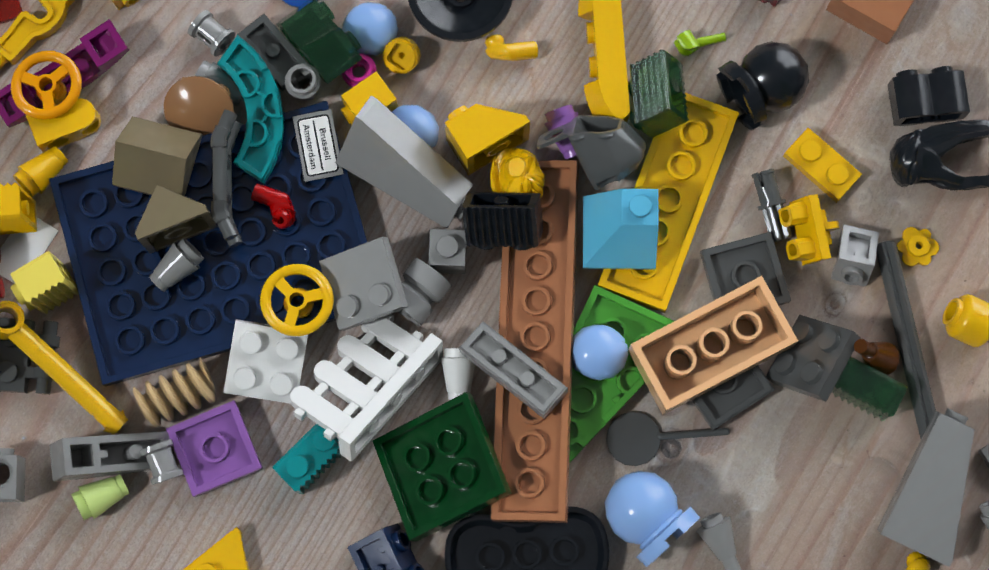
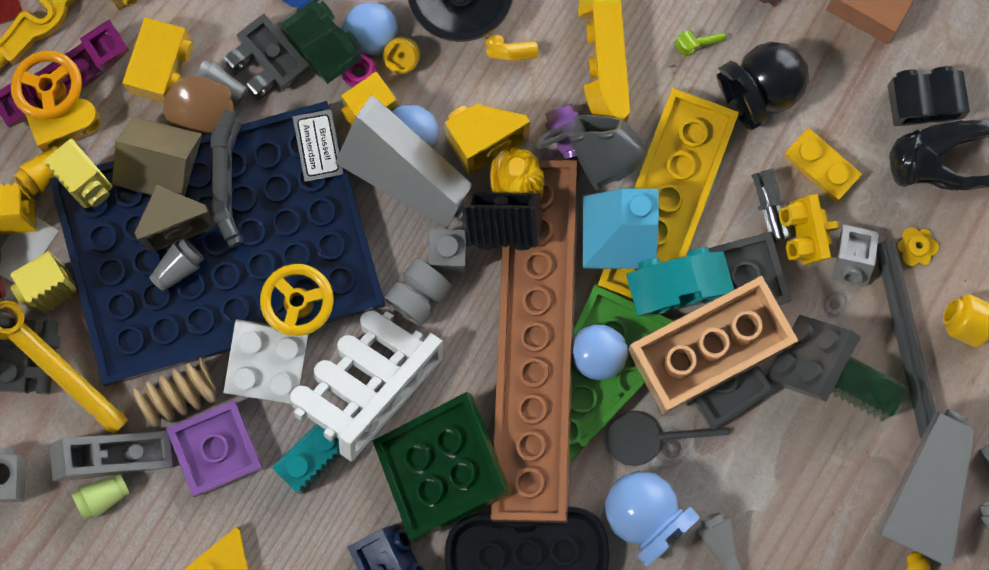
light grey bush [140,439,184,485] -> none
light grey bush [188,10,236,57] -> none
teal tile [217,35,284,184] -> none
red arm [251,183,296,229] -> none
light grey cone [285,63,321,100] -> none
light grey plate [319,237,408,331] -> none
white cone [440,348,475,400] -> none
light grey tile [459,322,568,419] -> none
clear green brick [628,50,689,138] -> none
reddish brown cone [854,339,900,377] -> none
none -> light yellow brick [45,139,113,208]
none -> yellow brick [122,17,193,103]
none -> teal brick [626,247,734,316]

